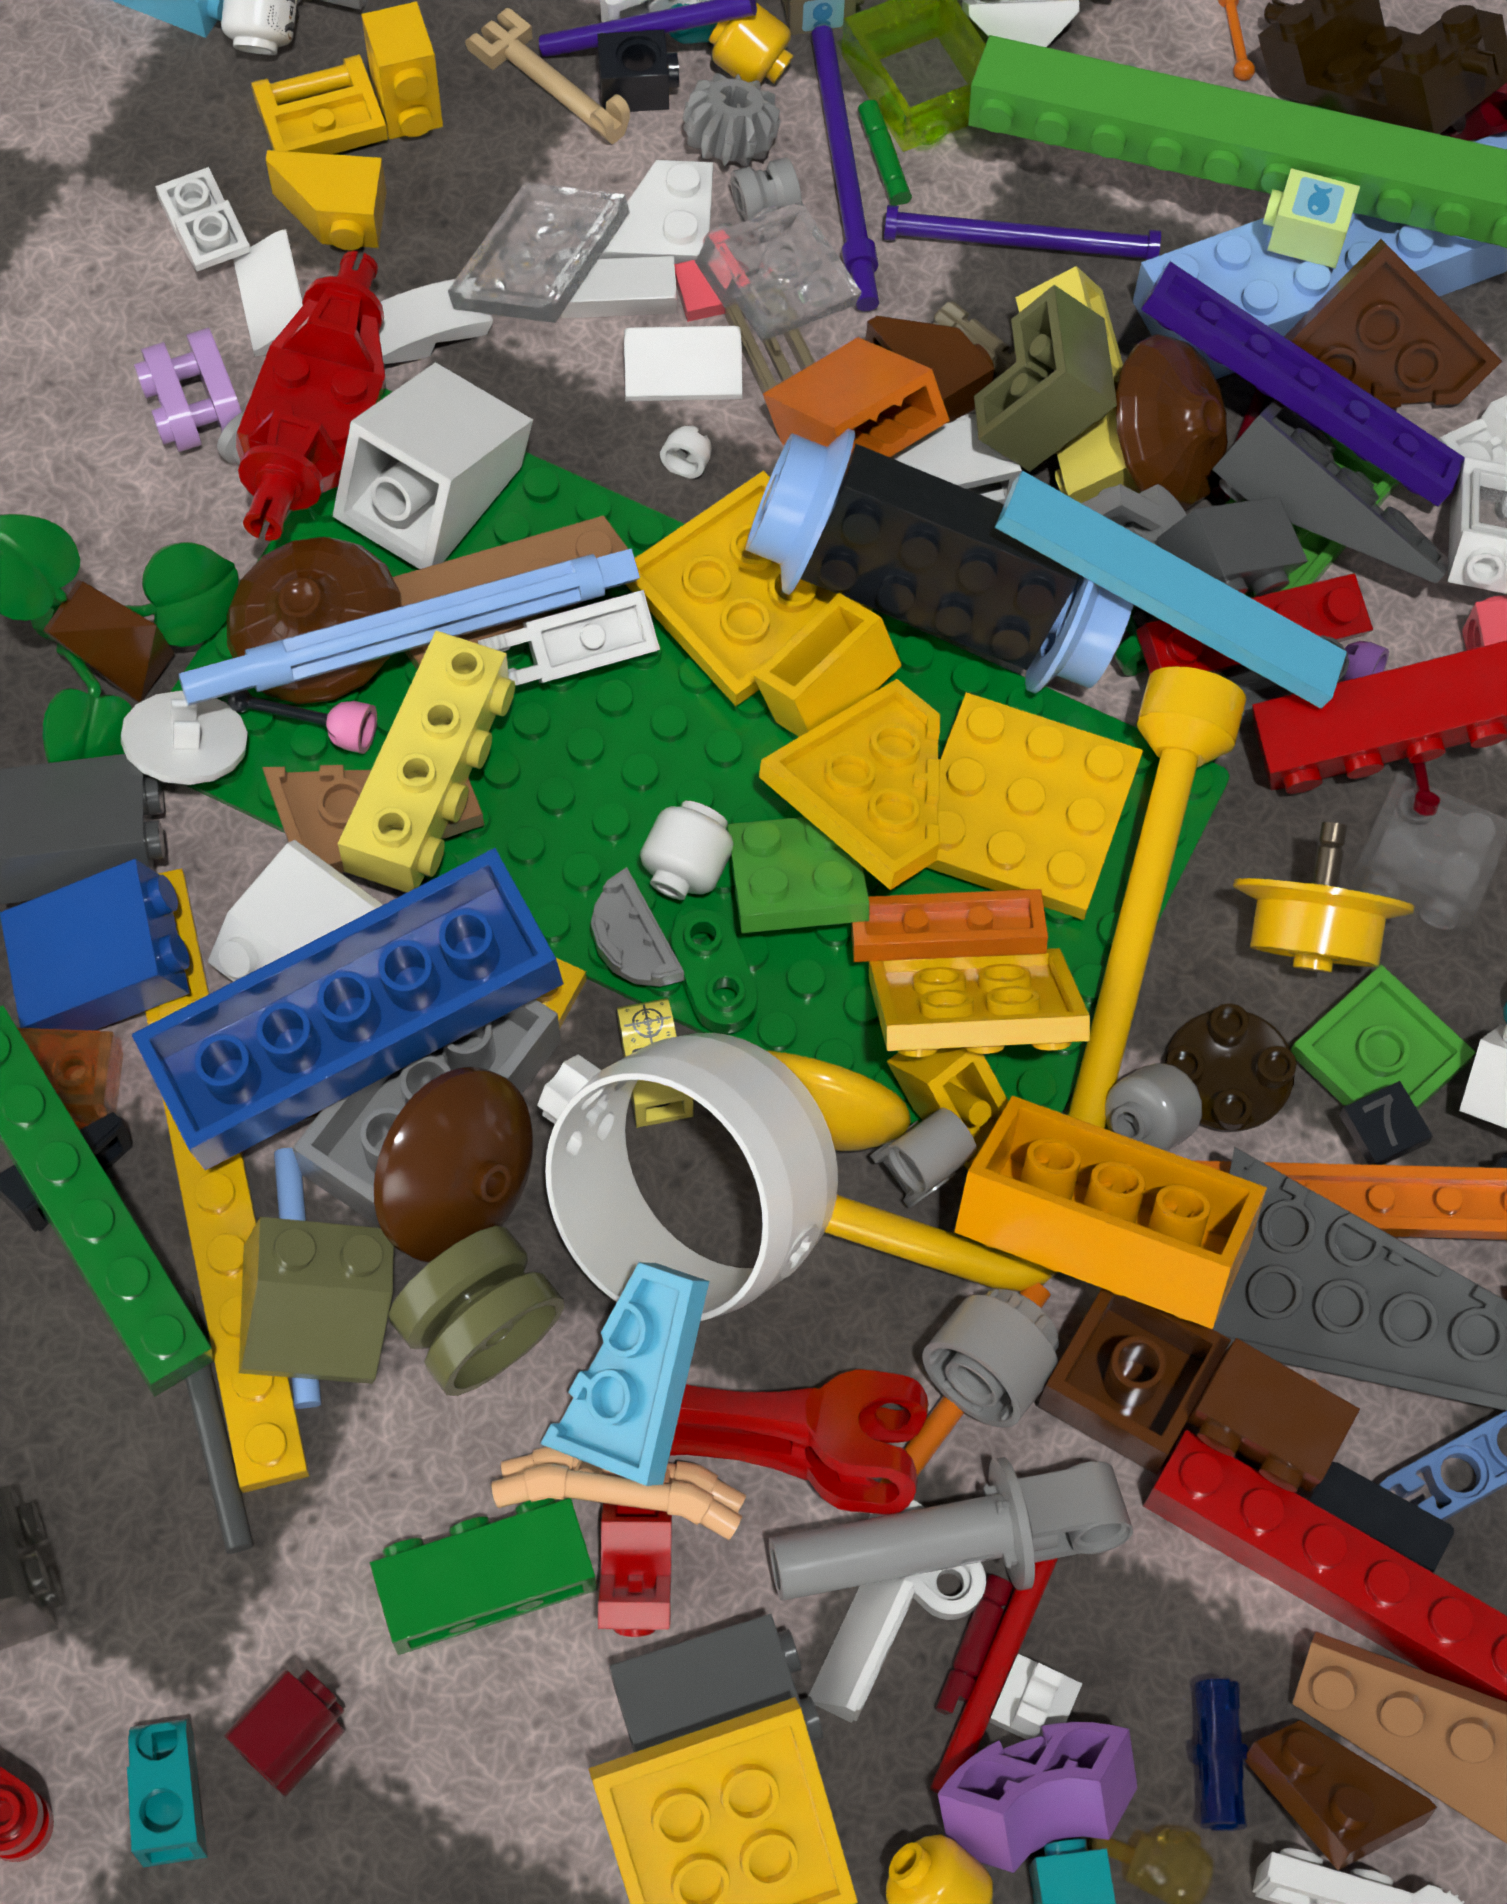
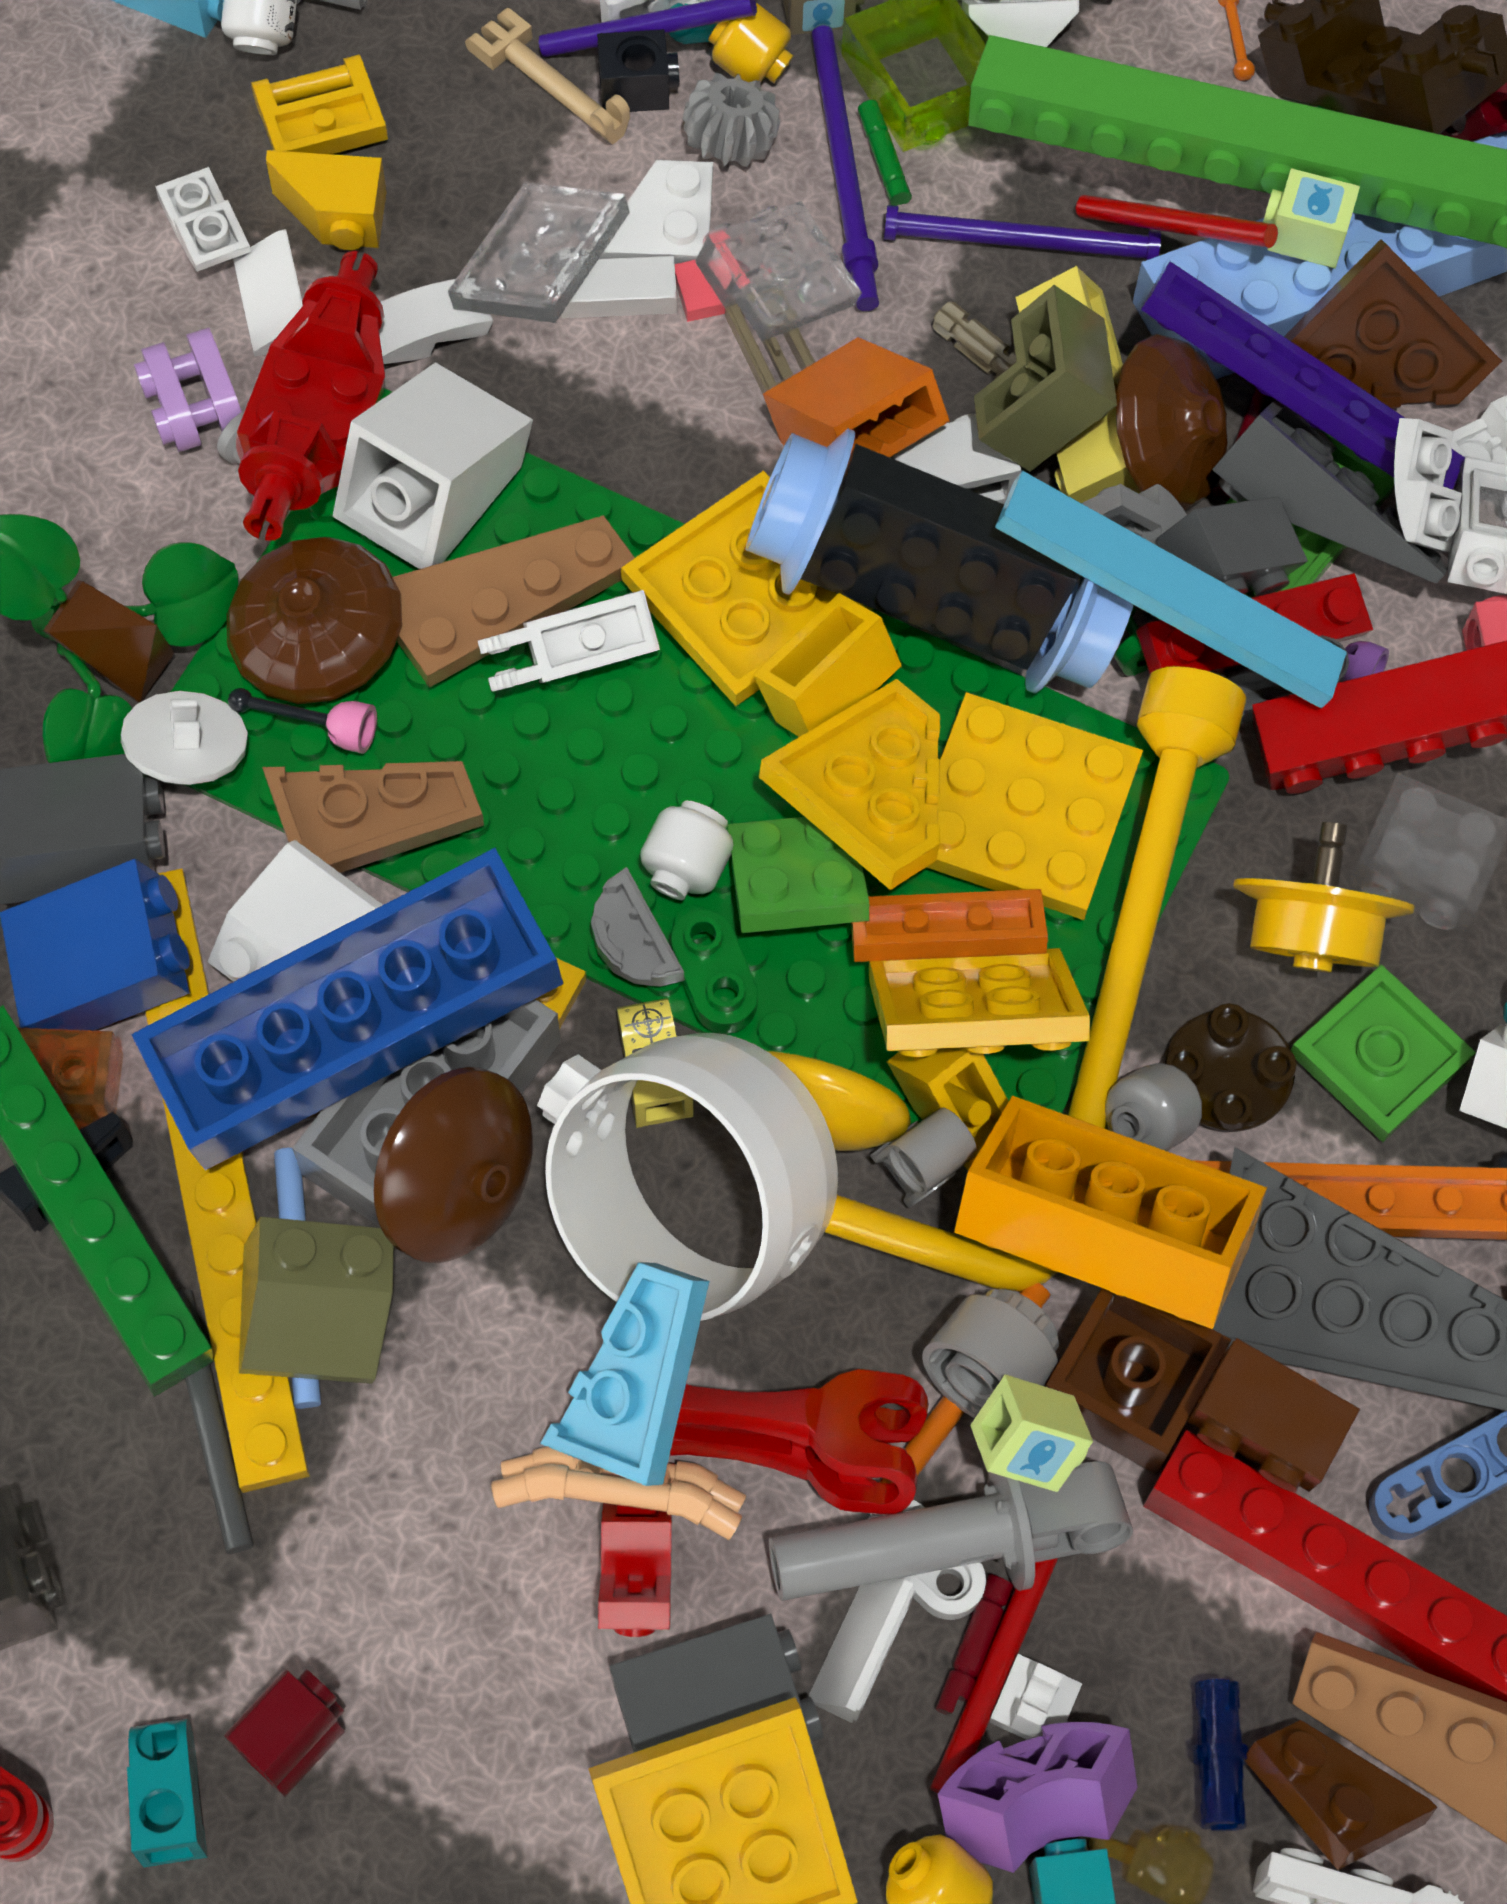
light blue piece [179,549,640,706] -> none
light yellow brick [338,630,515,893] -> none
yellow brick [361,1,443,140] -> none
green brick [369,1498,597,1655] -> none
olive wheel [388,1226,565,1396] -> none
white slope [624,326,742,401] -> none
white hinge [660,426,712,479] -> none
light grey wheel [730,157,802,228] -> none
reddish brown slope [866,316,995,423] -> none
black slope [1309,1462,1454,1573] -> none
black tile [1339,1081,1433,1165] -> none
dark red hinge [1412,762,1440,816] -> none
none -> yellowish green brick [970,1374,1093,1492]
none -> red bar [1076,195,1278,248]
none -> white slope [1394,418,1462,553]

